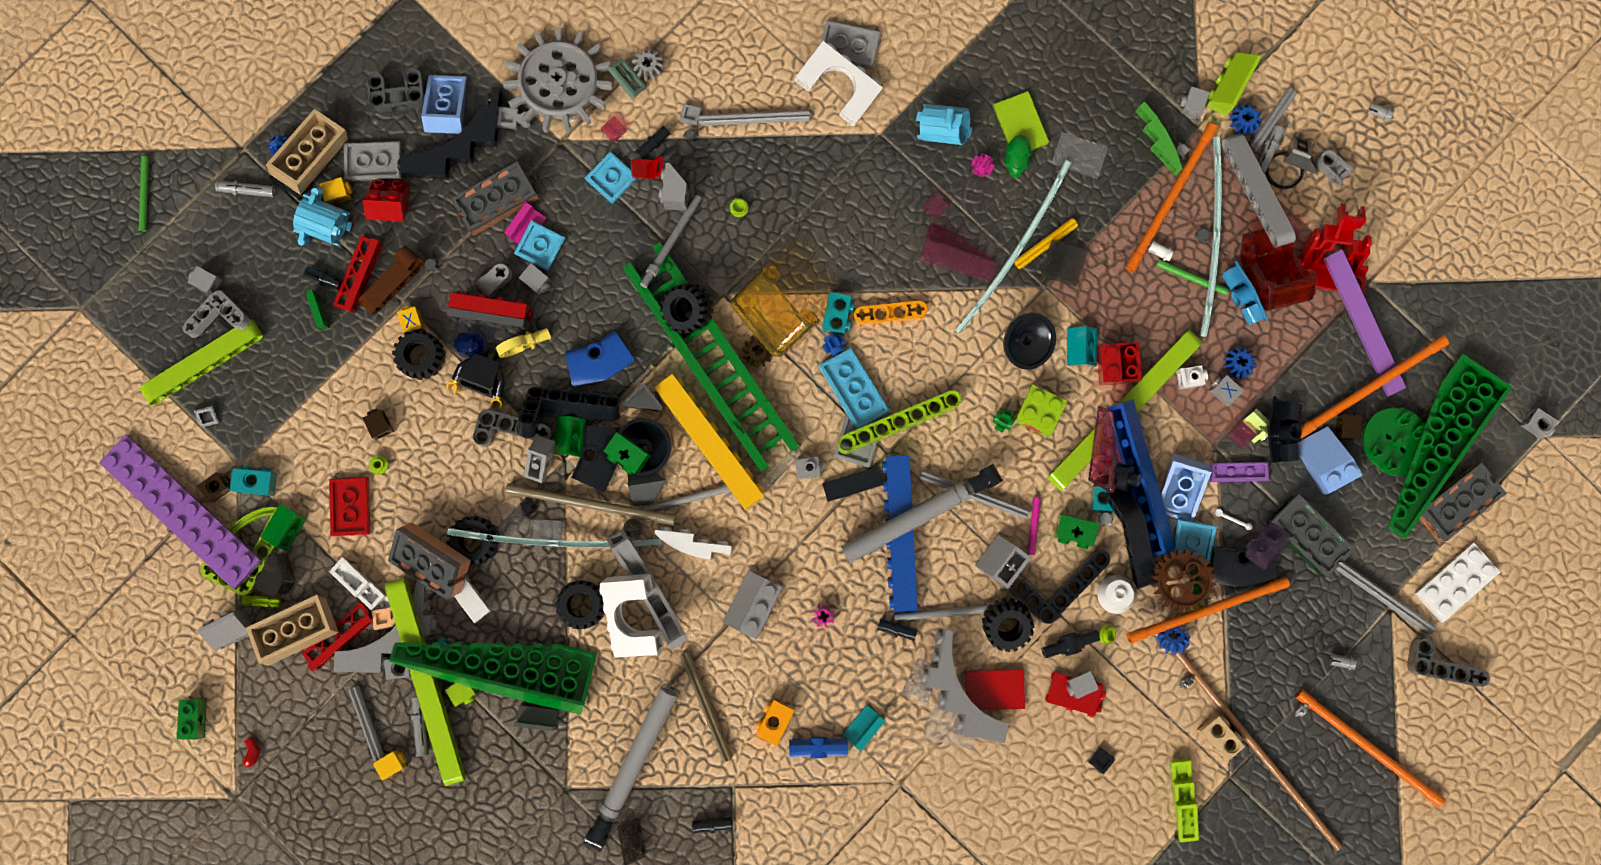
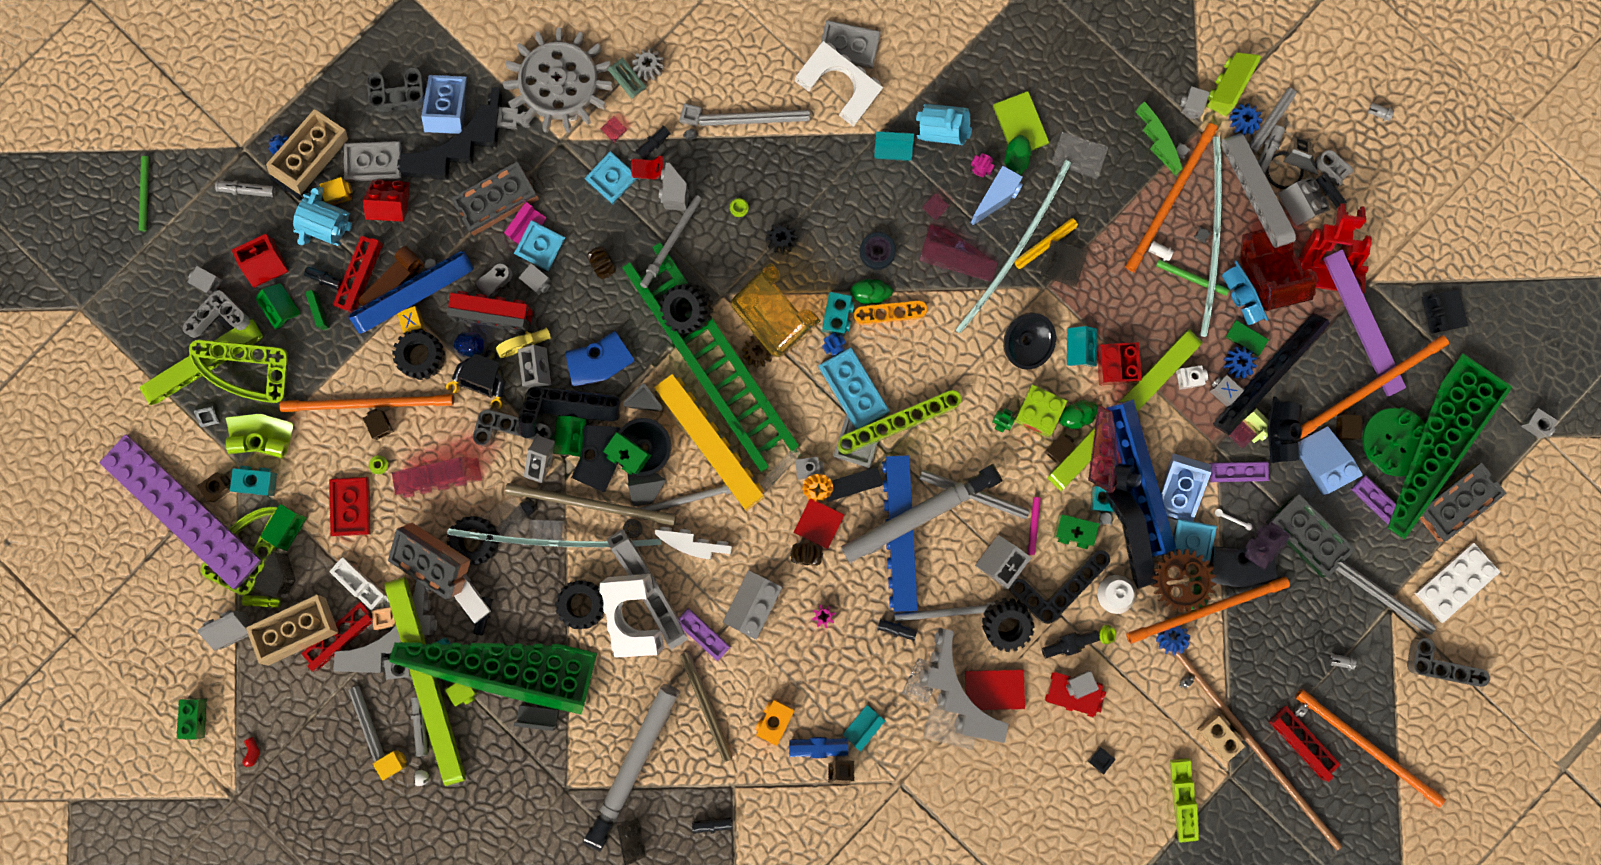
none -> lime beam [189,339,288,403]
none -> lime panel [226,414,294,459]
none -> red slope [231,234,289,288]
none -> green panel [255,283,300,330]
none -> orange piece [280,394,454,412]
none -> blue beam [348,251,474,333]
none -> clear pink wedge [392,457,482,498]
none -> white hinge [415,770,429,786]
none -> black axle [473,596,494,636]
none -> light grey brick [518,345,551,388]
none -> dark brown gear [587,246,616,280]
none -> medium lavender tile [679,608,731,661]
none -> black gear [765,222,798,255]
none -> dark brown gear [790,543,823,566]
none -> red tile [793,499,844,549]
none -> light orange gear [802,474,833,502]
none -> dark brown brick [828,760,854,784]
none -> green arm [850,279,893,305]
none -> wheel [860,232,896,270]
none -> teal panel [874,131,914,161]
none -> light blue slope [971,166,1023,225]
none -> dark brown brick [1044,434,1076,465]
none -> green arm [1059,400,1100,429]
none -> black plate [1213,312,1330,435]
none -> green tile [1225,320,1269,357]
none -> red fence [1268,706,1341,782]
none -> light grey slope [1278,177,1330,226]
none -> black axle [1316,173,1347,209]
none -> medium lavender tile [1351,475,1396,524]
none -> black hinge [1422,289,1468,334]

